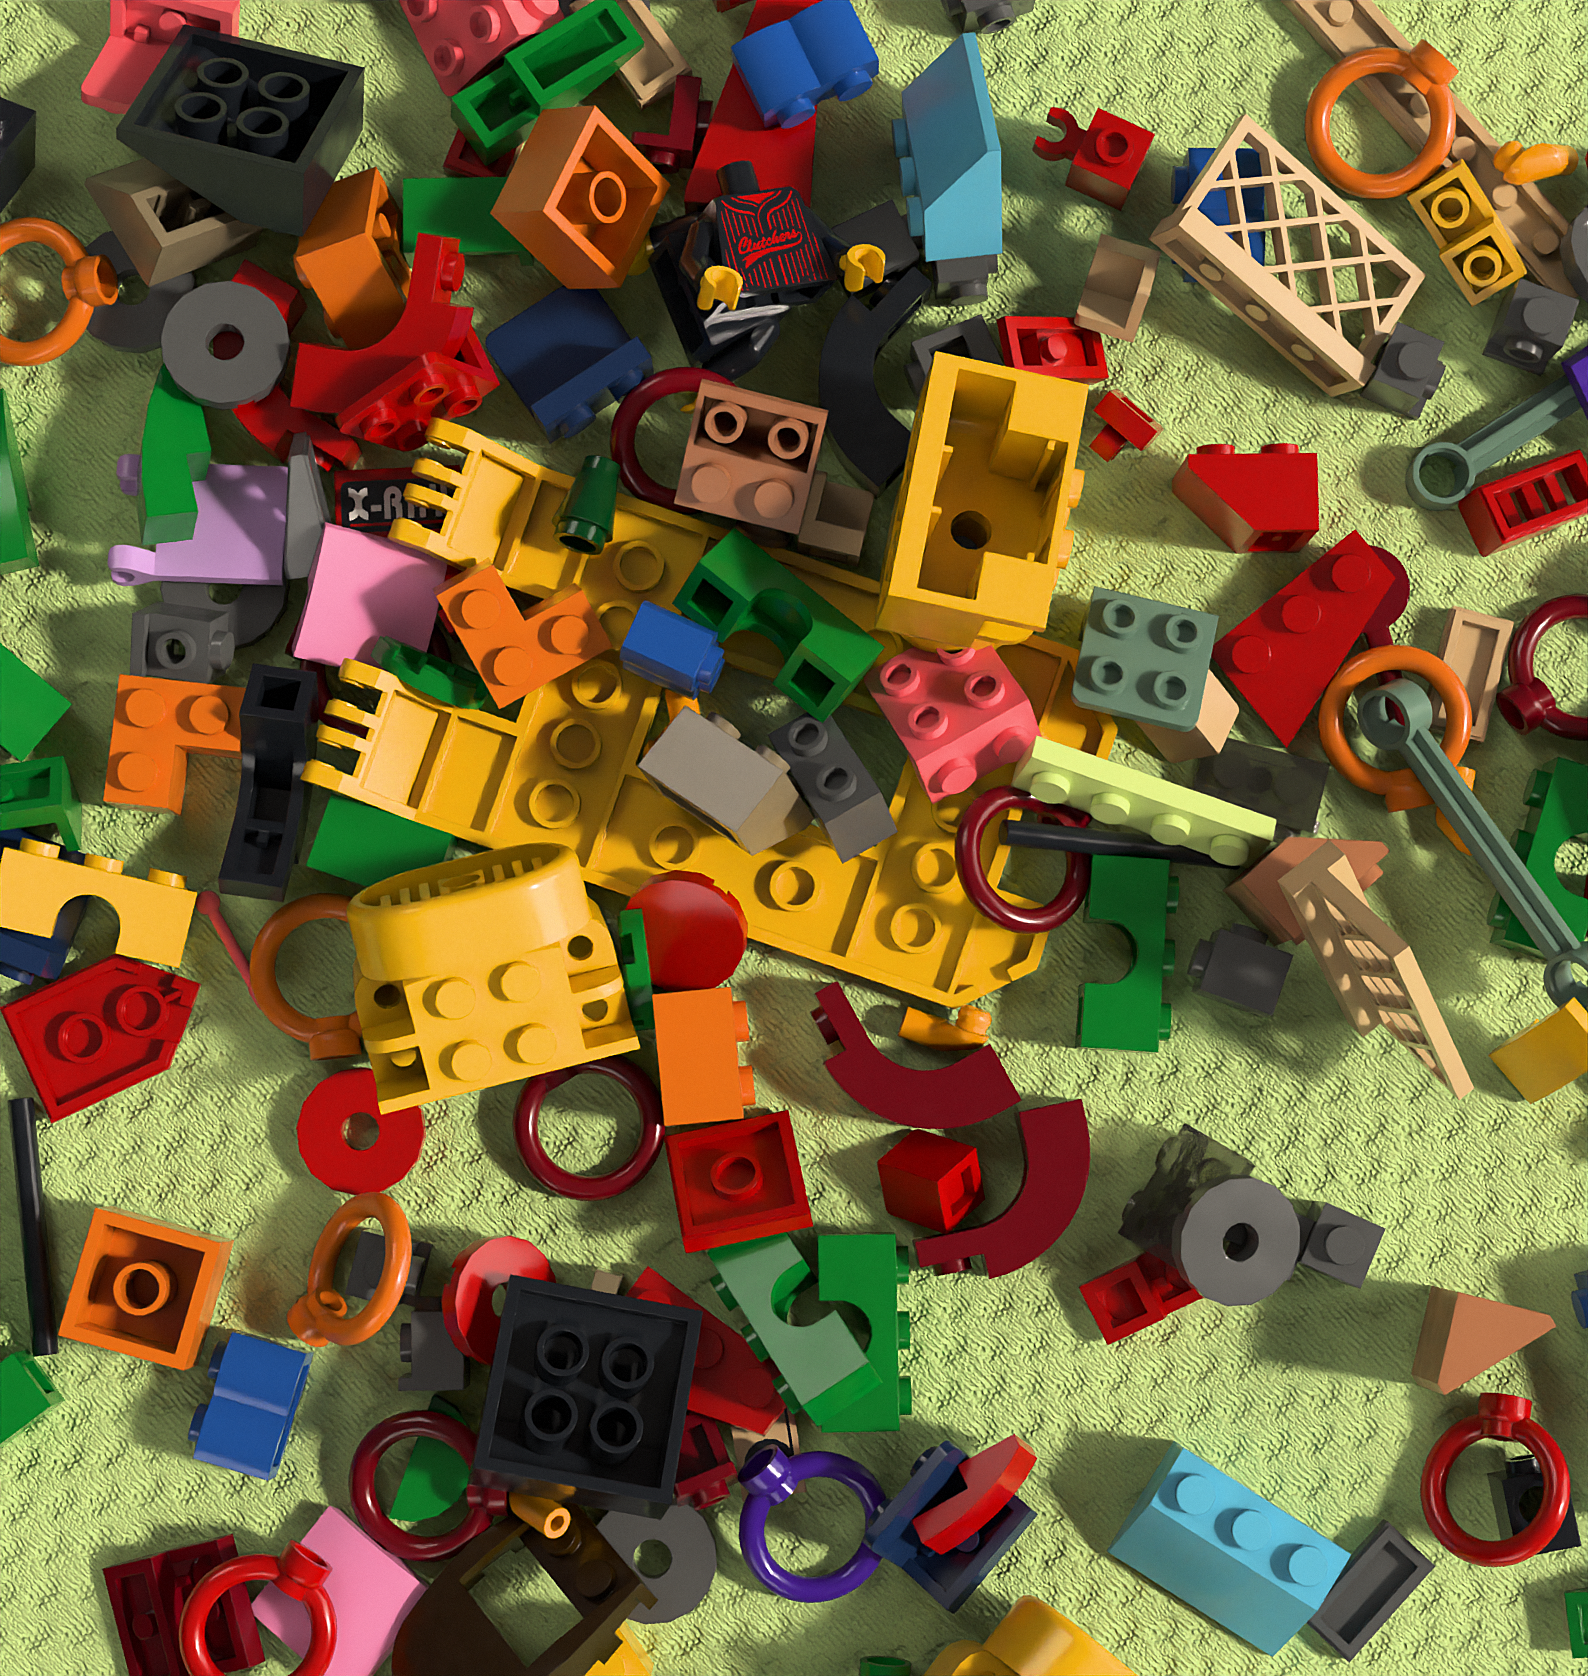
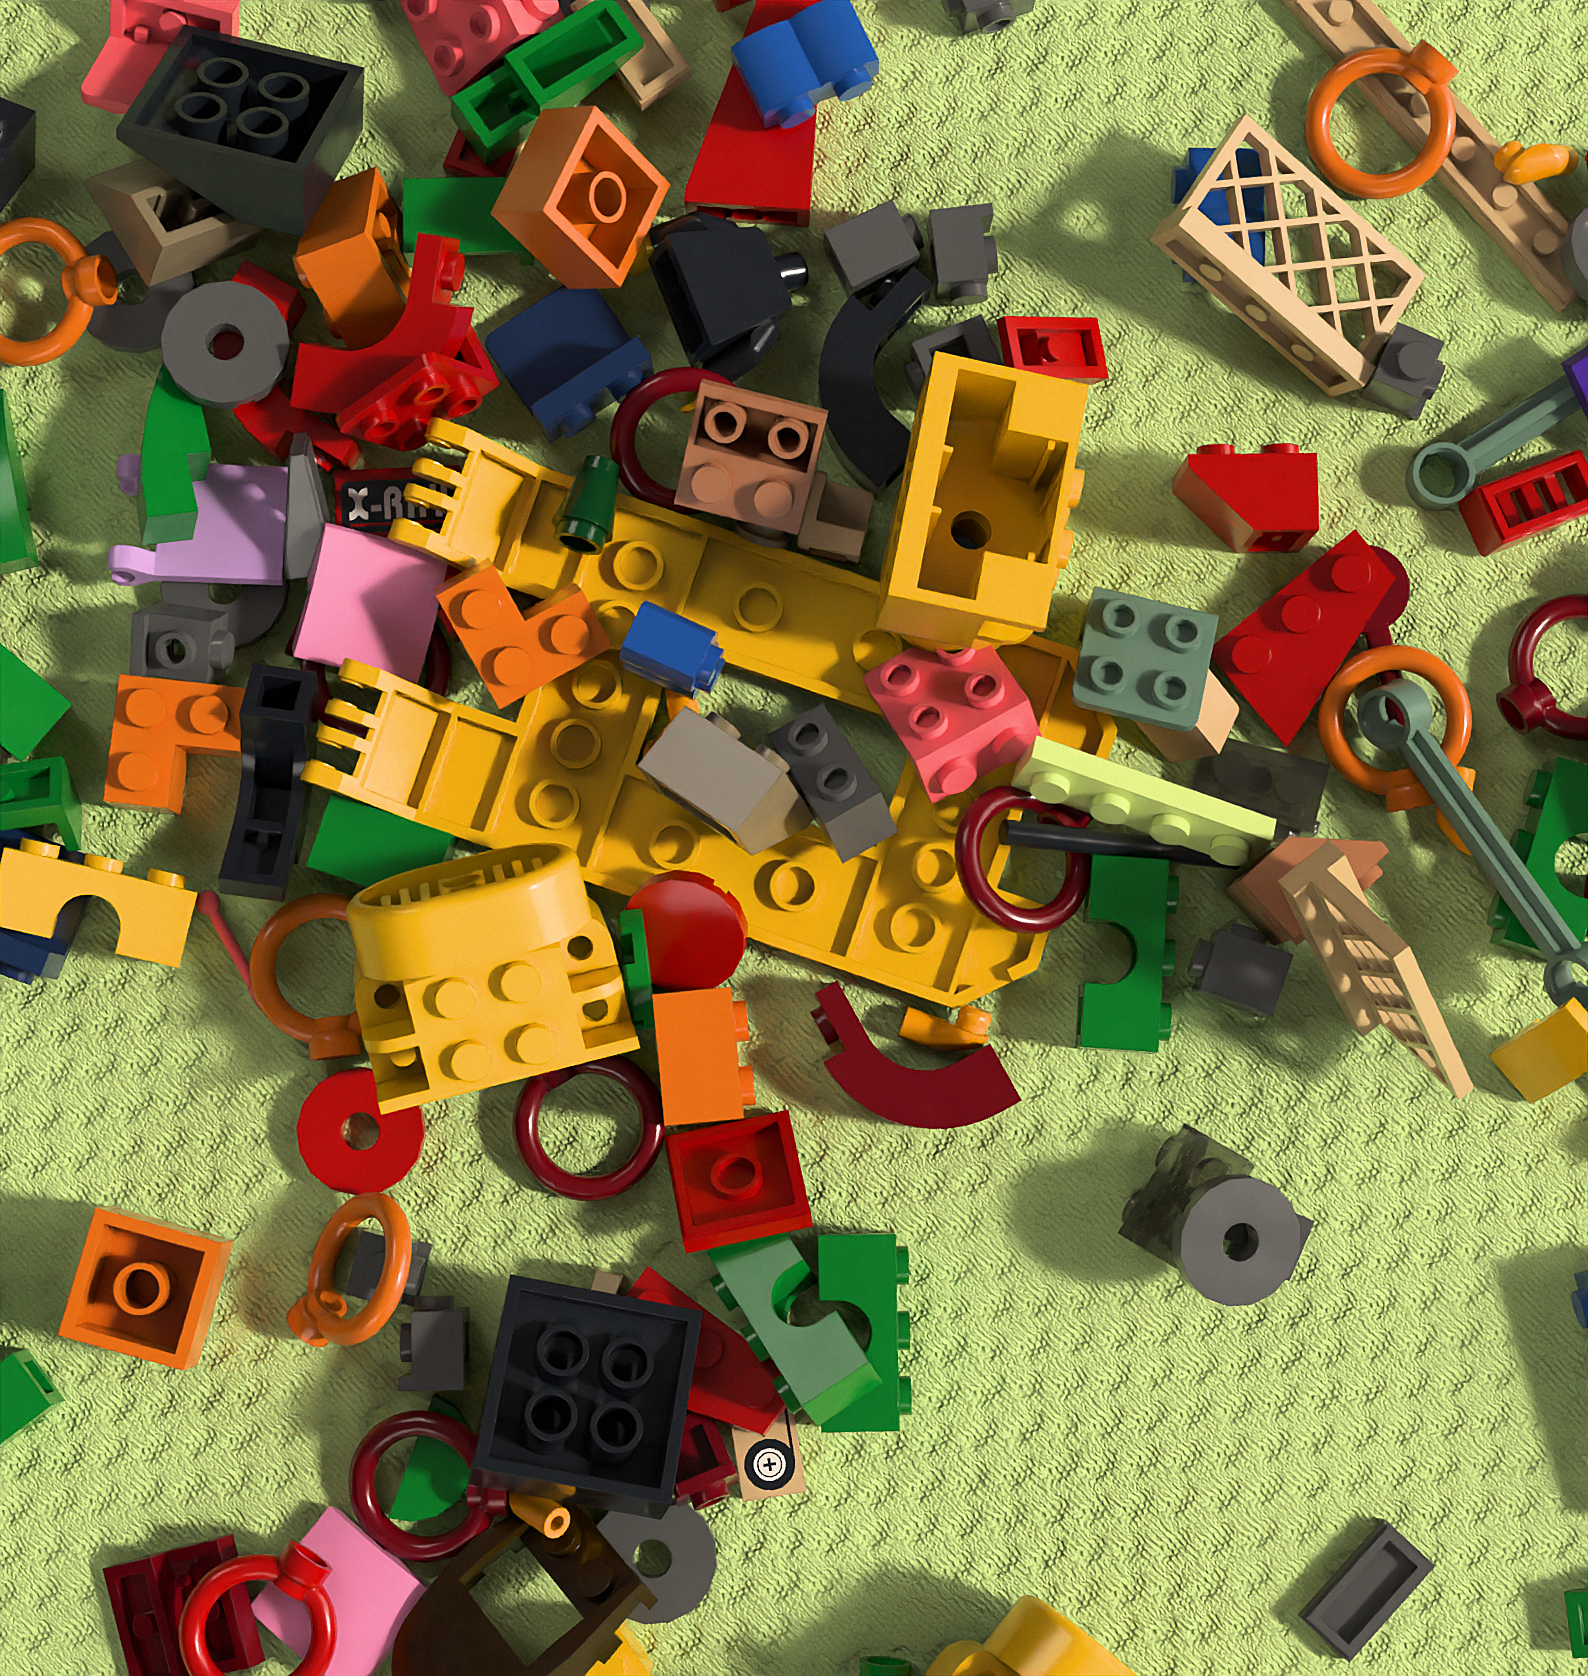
red tile [0,953,202,1124] -> none
black bar [7,1097,59,1357] -> none
blue brick [188,1330,314,1481] -> none
green tile [370,636,490,710] -> none
red tile [441,1235,556,1366] -> none
dark red bracket [630,75,714,174] -> none
green arch [672,528,885,724] -> none
black torso [679,160,885,320] -> none
dark purple piece [738,1444,887,1603] -> none
dark blue bracket [862,1440,1038,1614] -> none
red panel [877,1129,985,1234] -> none
medium azure slope [892,32,1002,262] -> none
red slope [911,1434,1037,1555] -> none
dark red arch [912,1098,1090,1279] -> none
red brick [1032,107,1155,211] -> none
tan panel [1074,233,1161,343] -> none
red slope [1079,1239,1204,1345] -> none
red tile [1089,389,1164,463] -> none
medium azure slope [1107,1441,1351,1657] -> none
dark grey brick [1297,1201,1386,1289] -> none
yellow slope [1407,158,1527,307] -> none
nougat slope [1411,1286,1556,1395] -> none
red piece [1420,1392,1571,1567] -> none
tan tile [1427,606,1514,745] -> none
dark grey brick [1482,278,1580,376] -> none
black brick [1487,1454,1582,1555] -> none

